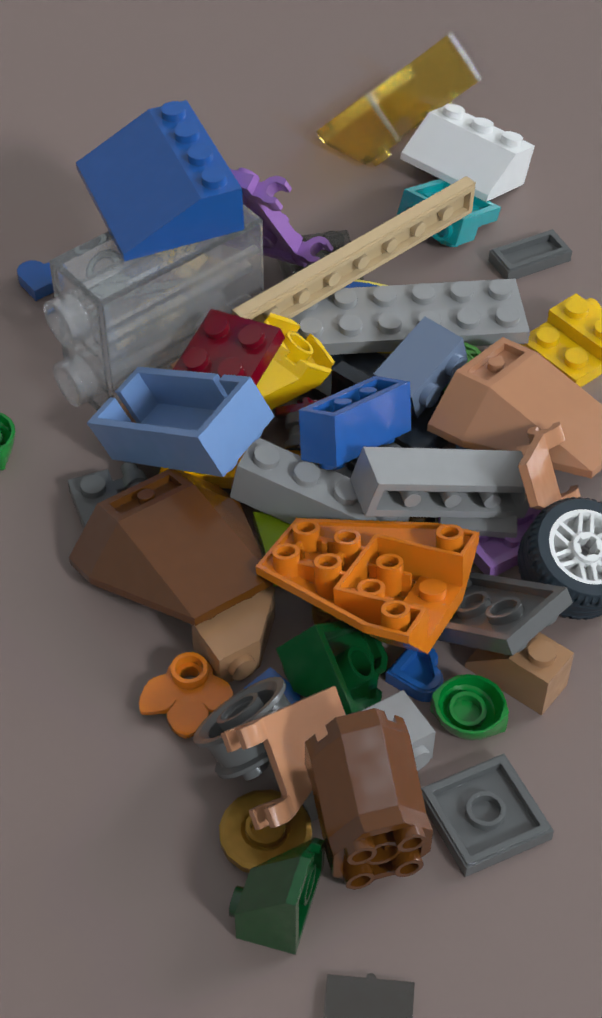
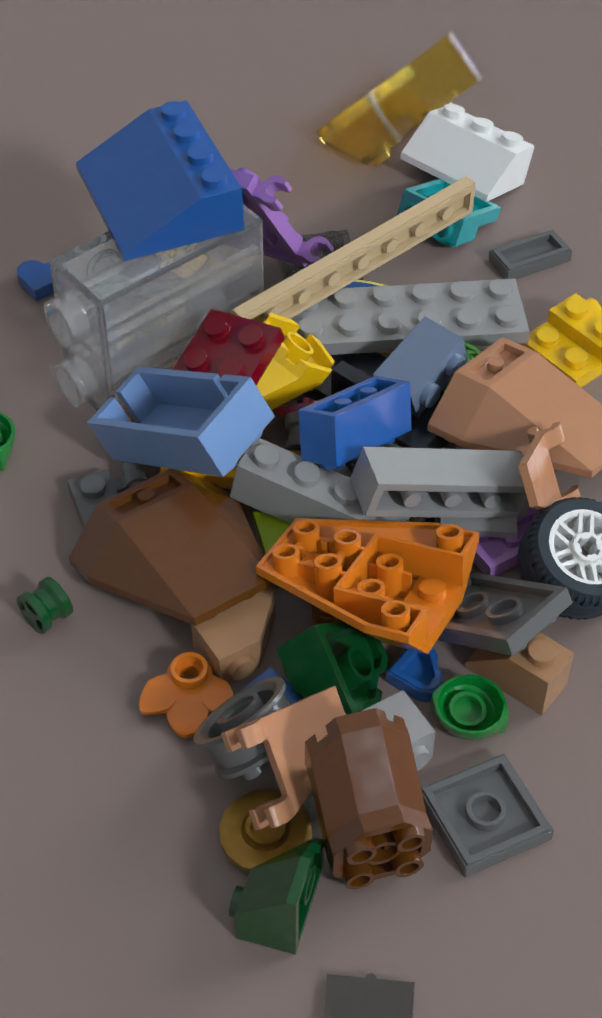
none -> dark green wheel [16,577,73,634]

